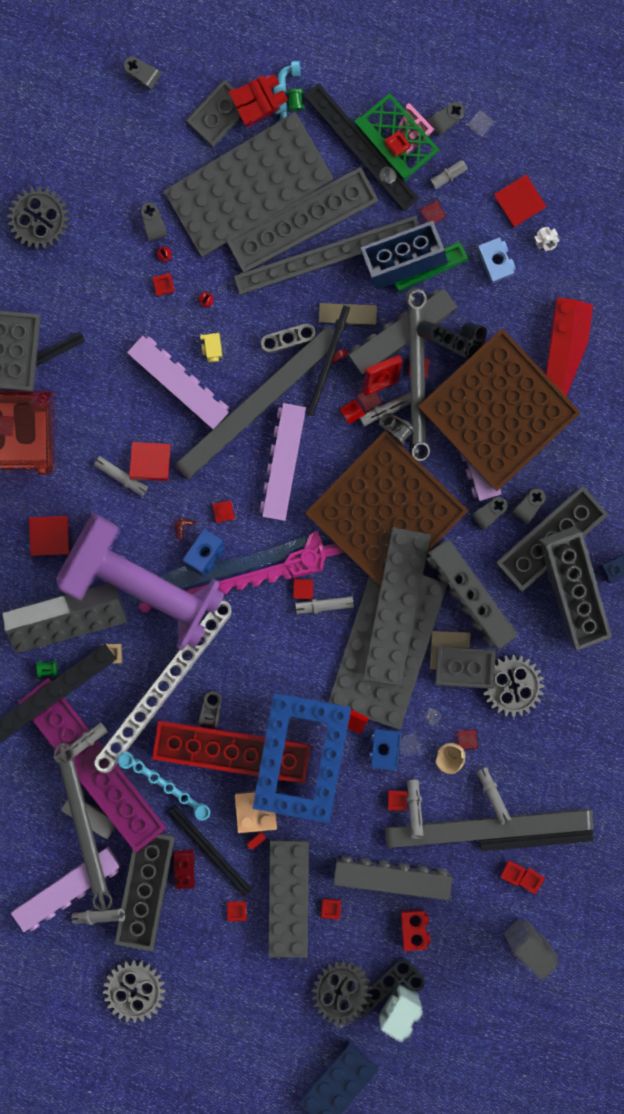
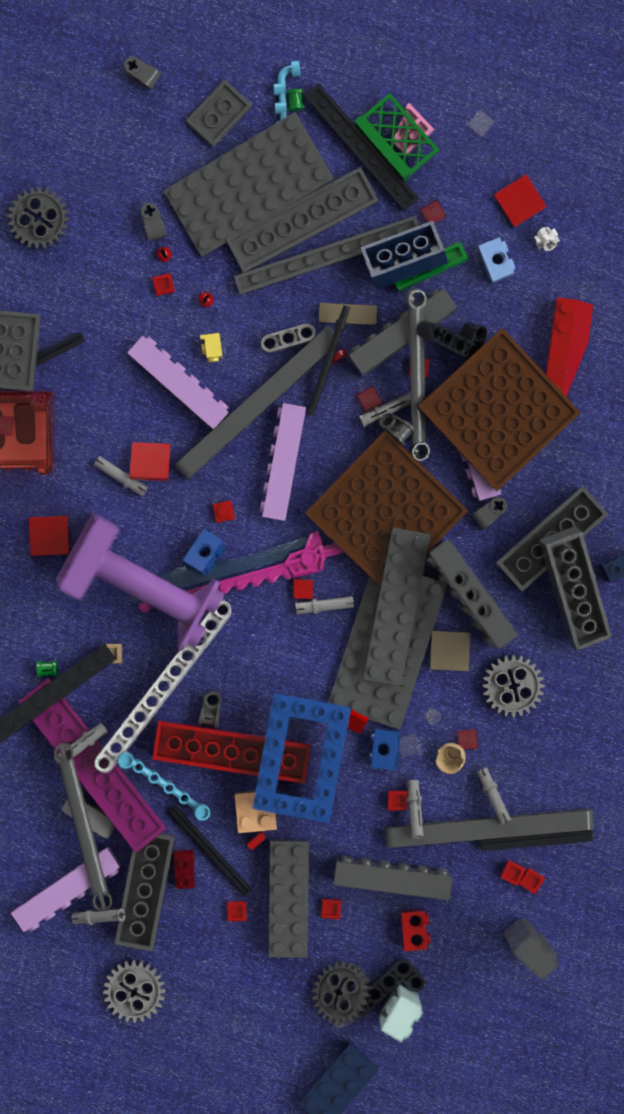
dark grey brick [3,583,127,653] -> none
clear red animal [175,518,197,539] -> none
red hips [229,74,288,128] -> none
red tile [339,399,365,424] -> none
red tile [362,355,402,396] -> none
clear hinge [379,167,397,184] -> none
red tile [383,131,411,158] -> none
dark grey piece [428,102,465,136] -> none
light grey axle [430,160,467,190] -> none
dark grey tile [436,646,496,689] -> none
dark grey piece [511,488,546,525] -> none

